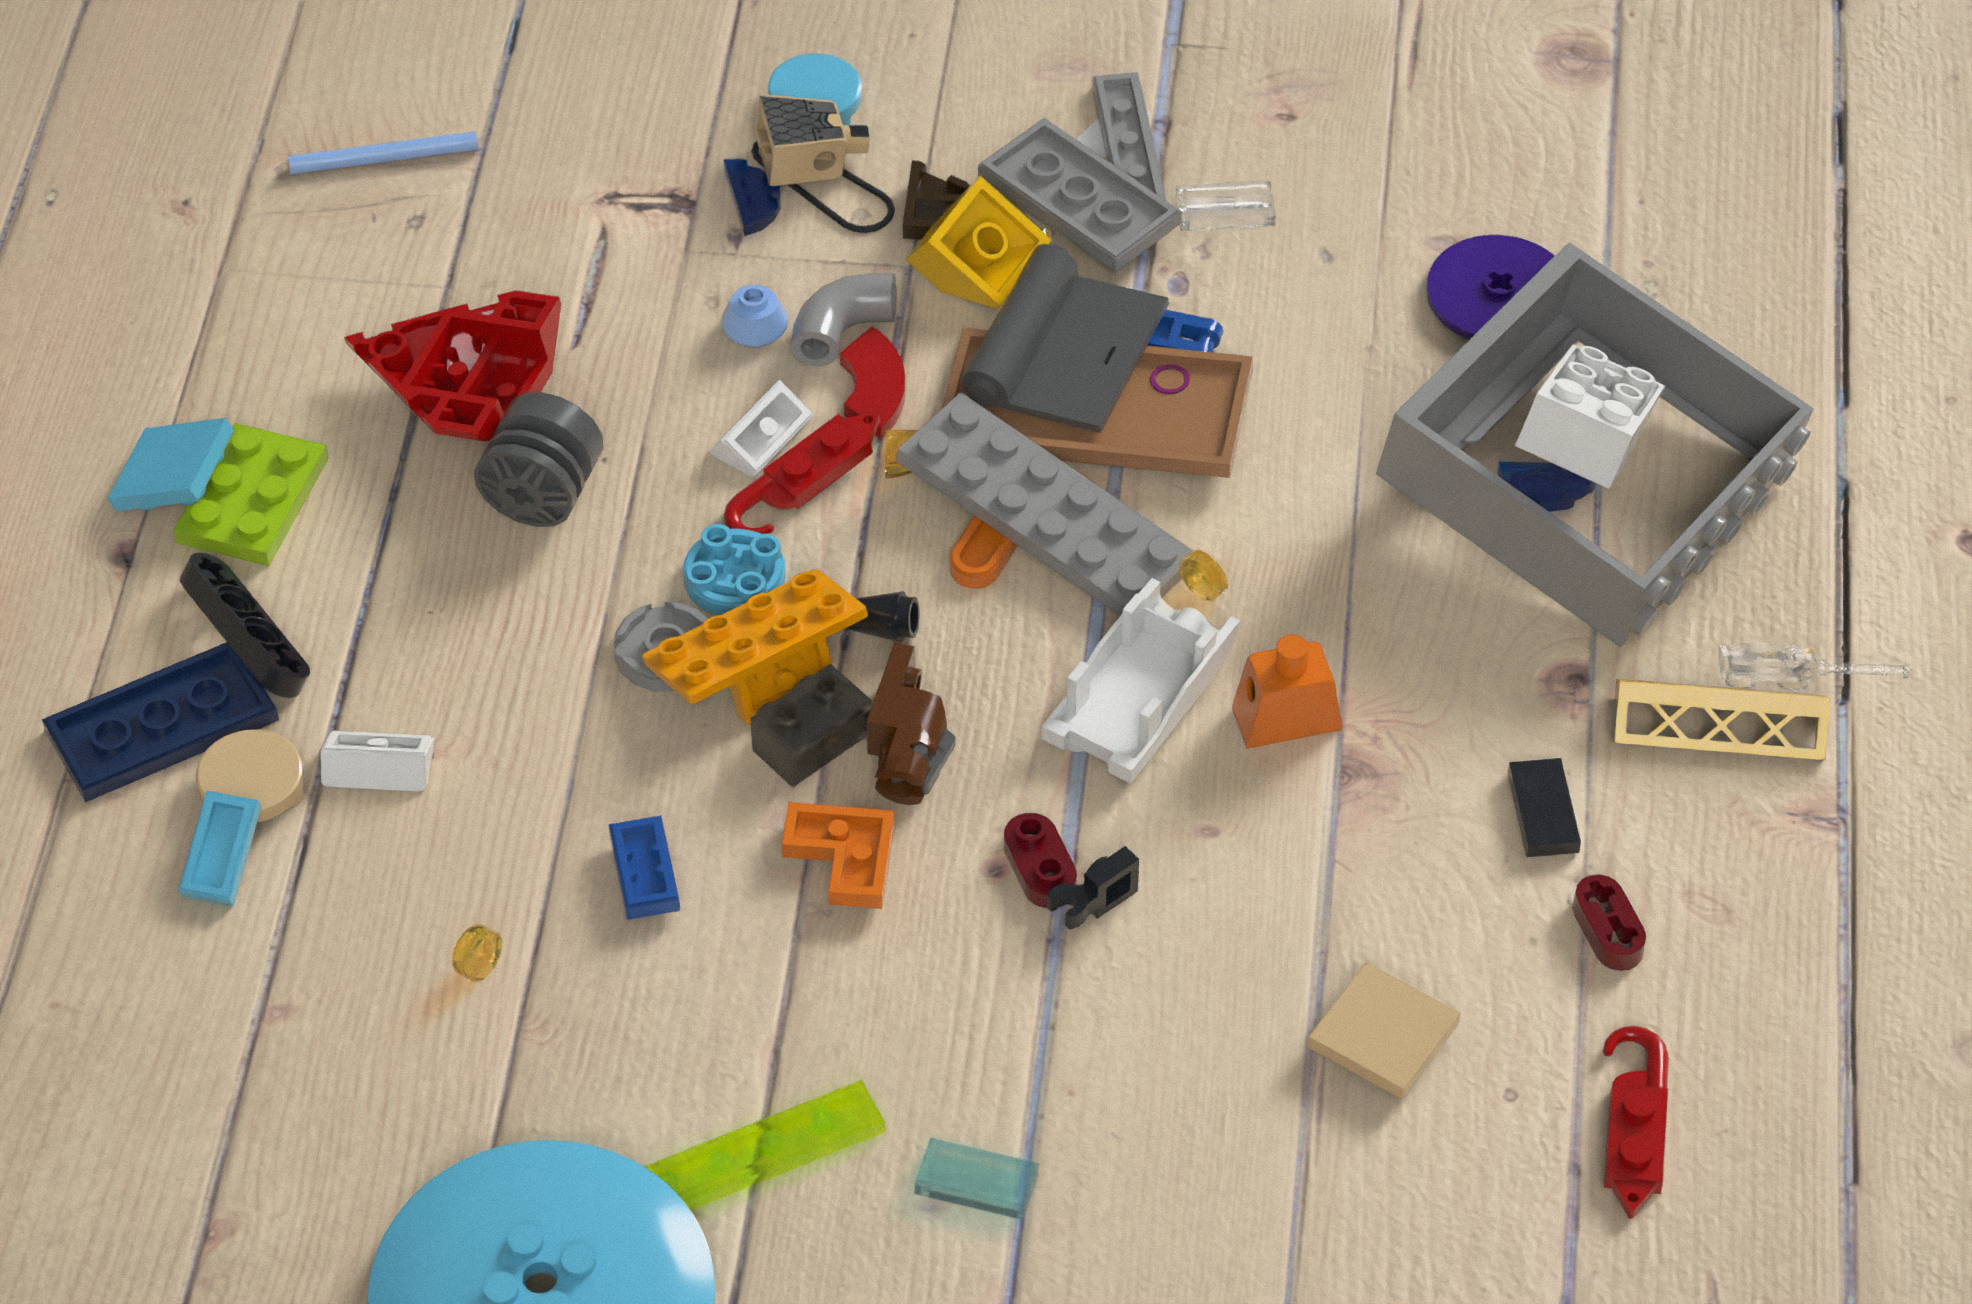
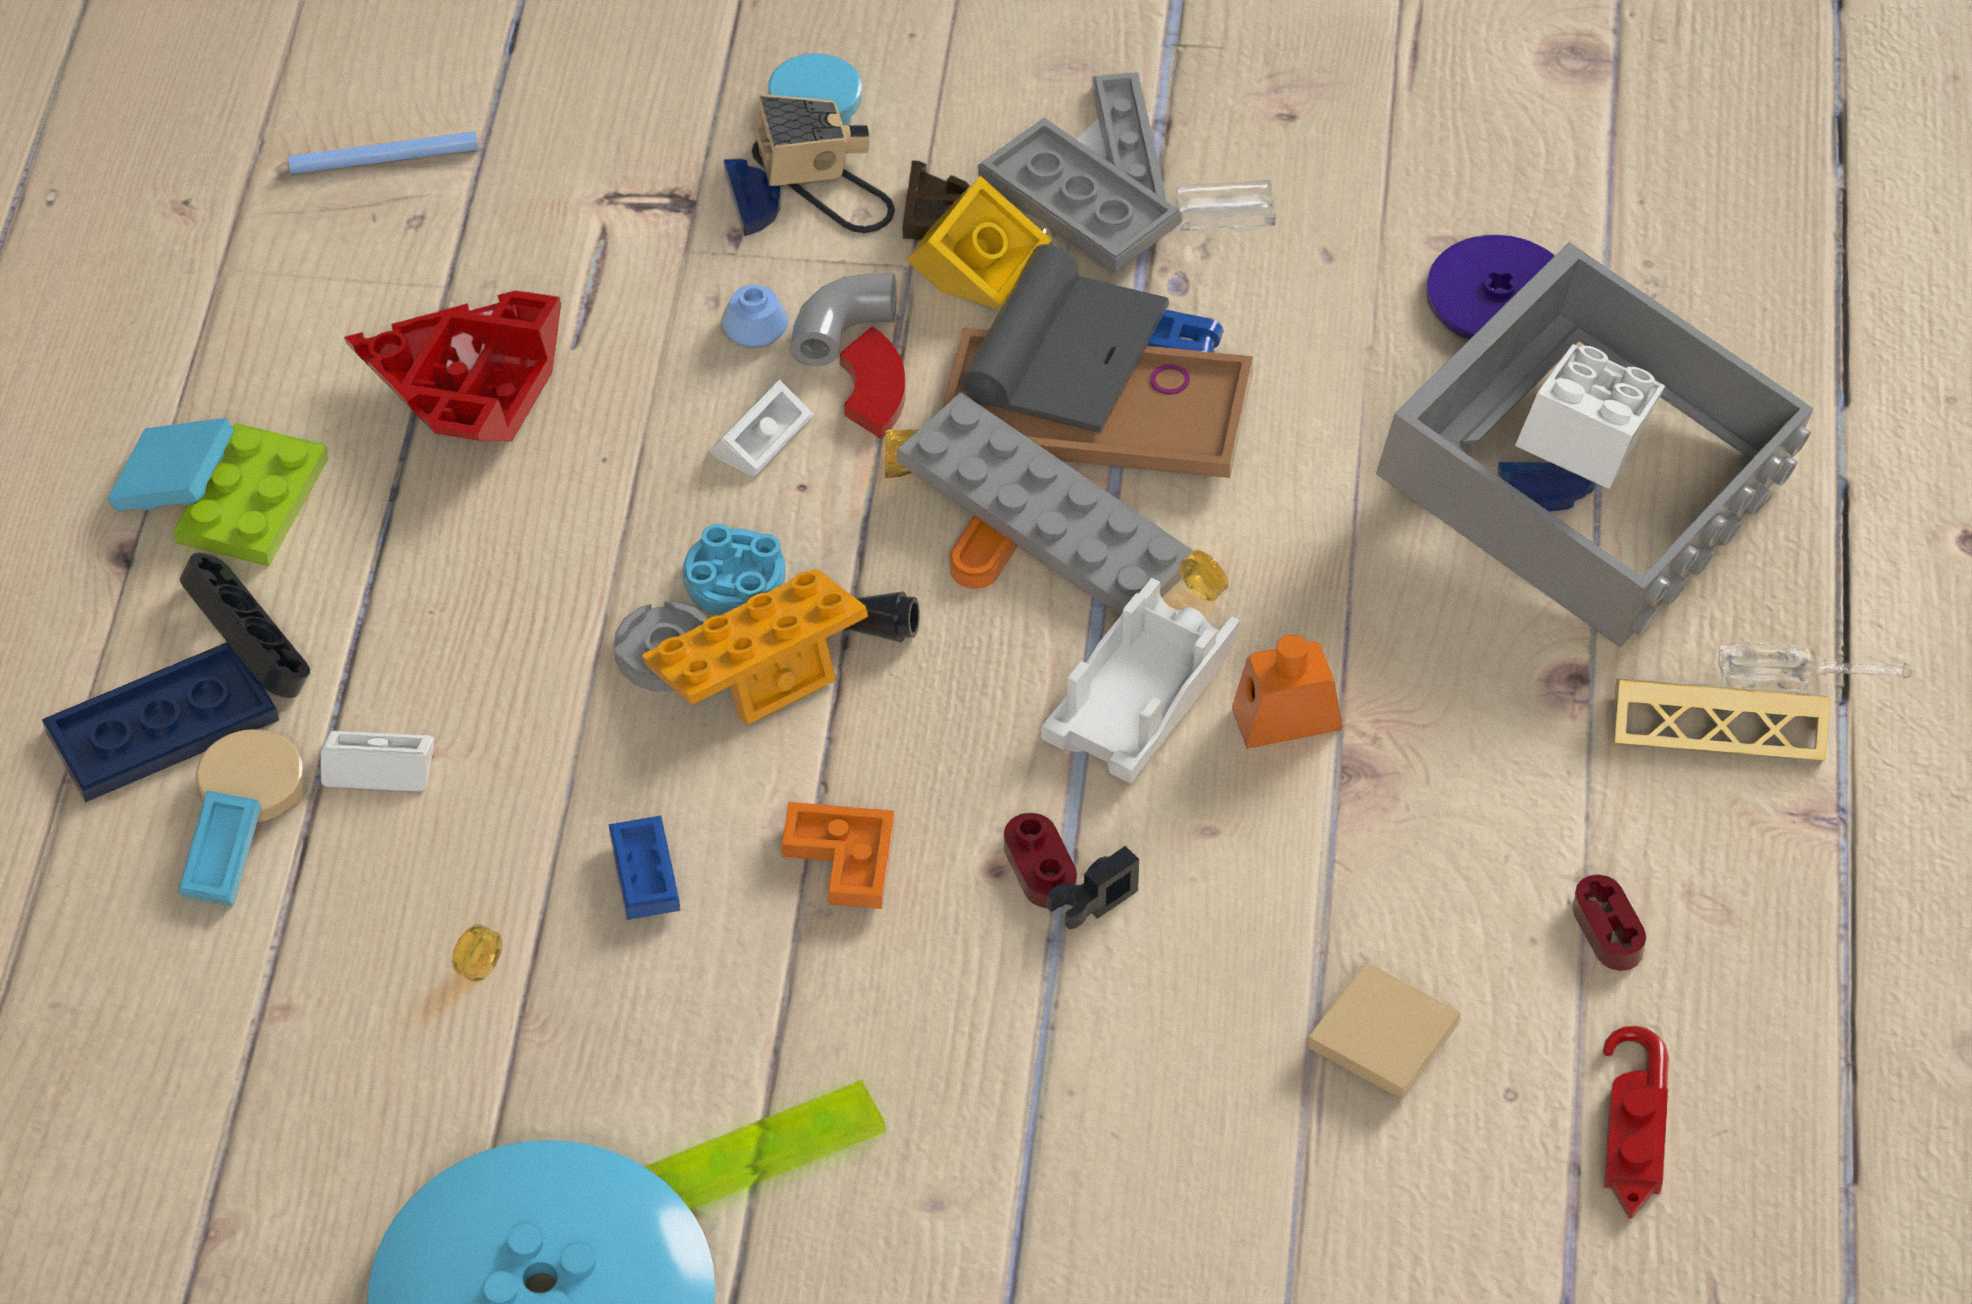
dark grey wheel [474,392,604,527] -> none
red plate [723,411,881,534] -> none
clear smoke brick [750,663,872,787] -> none
reddish brown plate [866,642,956,805] -> none
clear light blue tile [914,1138,1039,1220] -> none
black tile [1508,758,1581,857] -> none

